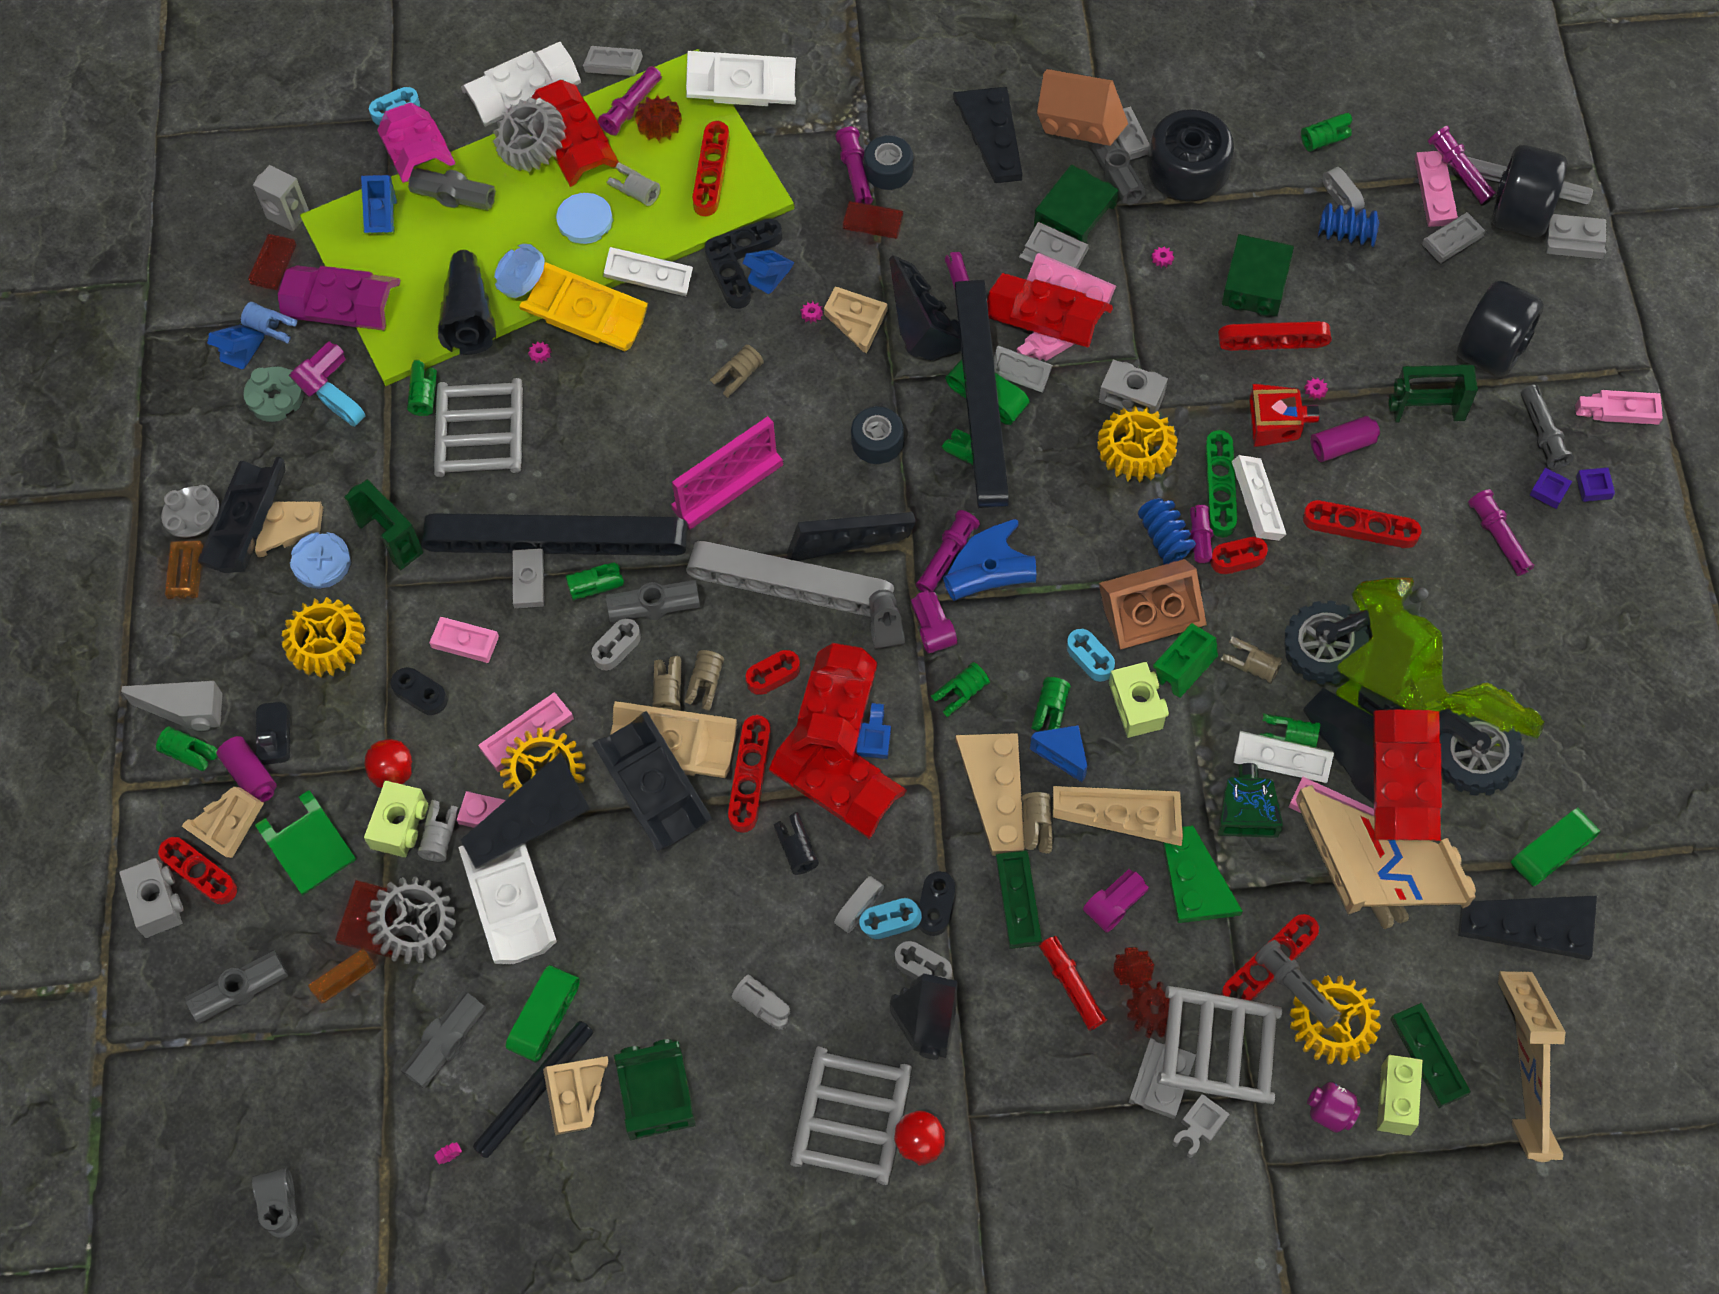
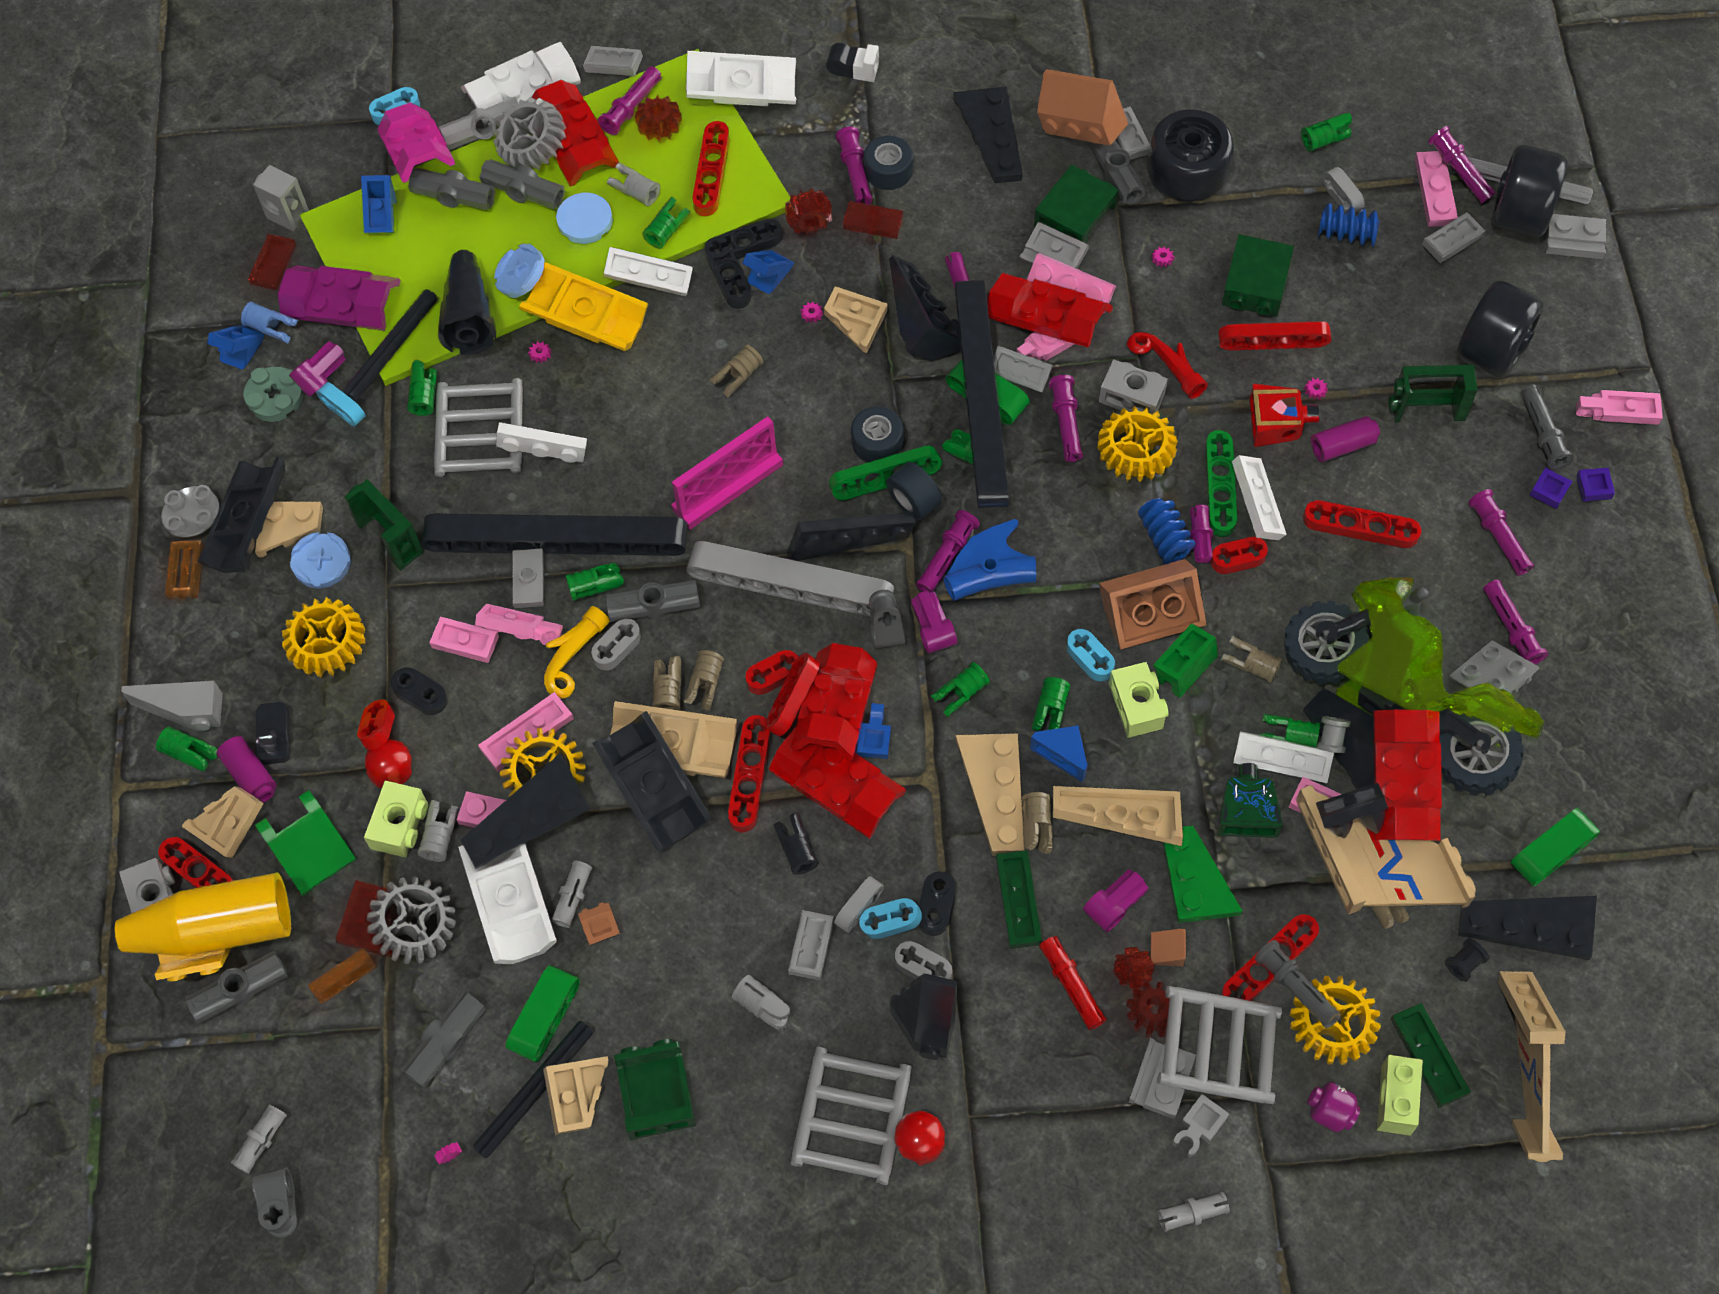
none -> yellow piece [115,872,291,982]
none -> light grey pin [230,1104,287,1174]
none -> black axle [343,289,437,401]
none -> red beam [357,699,395,750]
none -> light grey piece [439,97,518,150]
none -> bright pink hinge [475,604,563,645]
none -> dark grey piece [479,159,565,209]
none -> white plate [496,422,587,463]
none -> yellow plant [544,606,610,699]
none -> light grey pin [551,861,592,928]
none -> nougat tile [578,902,620,945]
none -> green hinge [642,197,691,249]
none -> red beam [764,653,820,737]
none -> clear red gear [785,188,832,235]
none -> light grey plate [788,910,834,980]
none -> leg [826,43,879,82]
none -> green beam [828,446,942,500]
none -> black wheel [886,462,942,520]
none -> magenta pin [1048,375,1083,462]
none -> red plant [1127,332,1208,399]
none -> nougat slope [1151,929,1186,967]
none -> light grey pin [1157,1192,1230,1232]
none -> black tile [1316,783,1388,838]
none -> light grey bush [1317,716,1350,753]
none -> black bush [1445,938,1490,982]
none -> light grey hinge [1449,640,1539,711]
none -> magenta pin [1483,580,1548,665]

